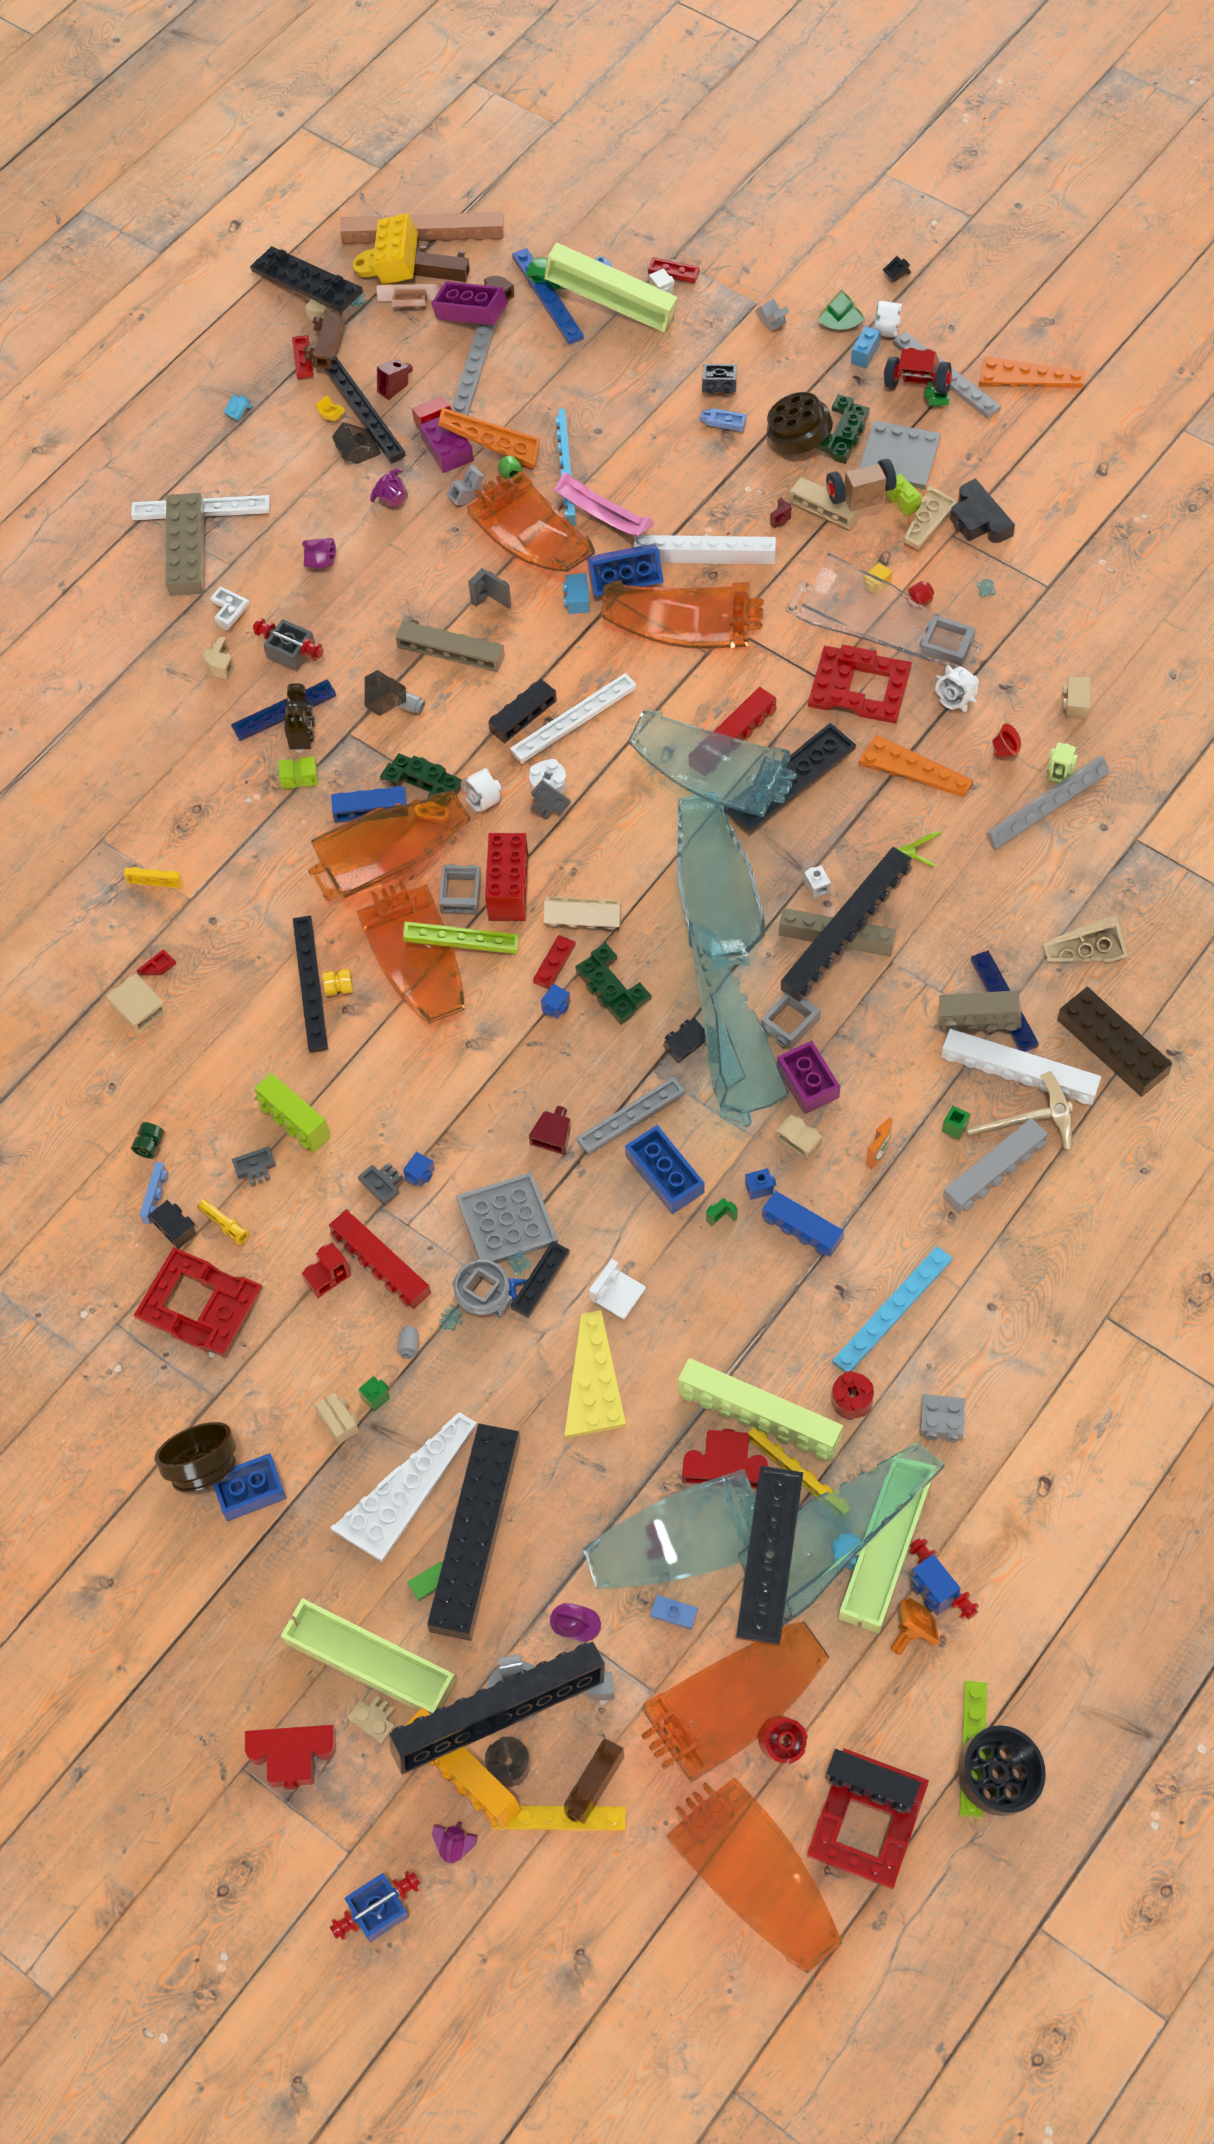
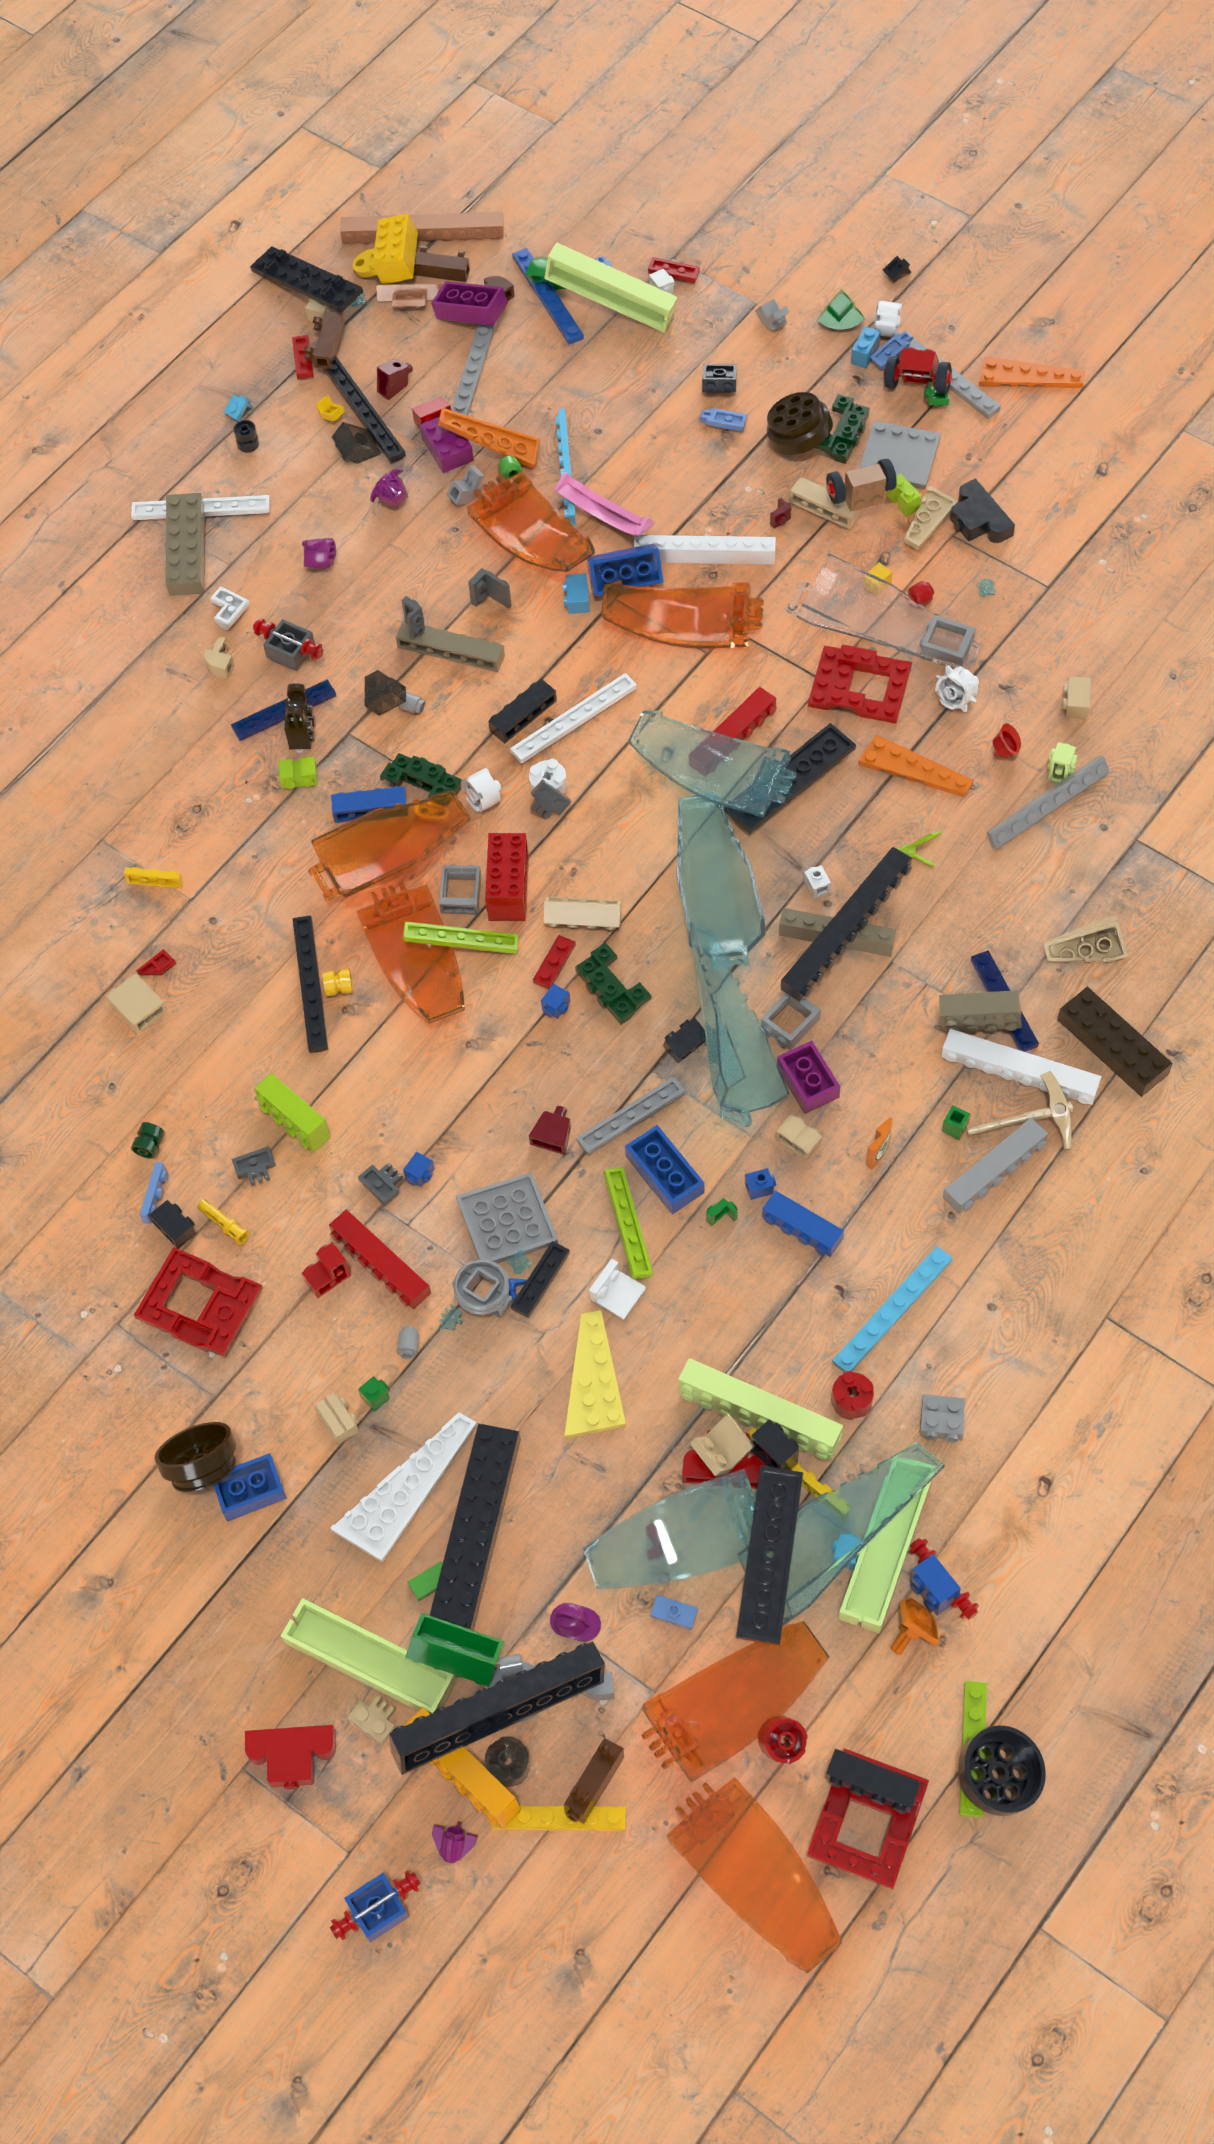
none -> black wheel [234,420,259,453]
none -> dark grey bracket [401,596,425,639]
none -> green piece [405,1613,504,1686]
none -> lime plate [603,1167,653,1279]
none -> tan bracket [690,1415,754,1476]
none -> black brick [751,1419,799,1470]
none -> medium blue hinge [870,331,913,370]

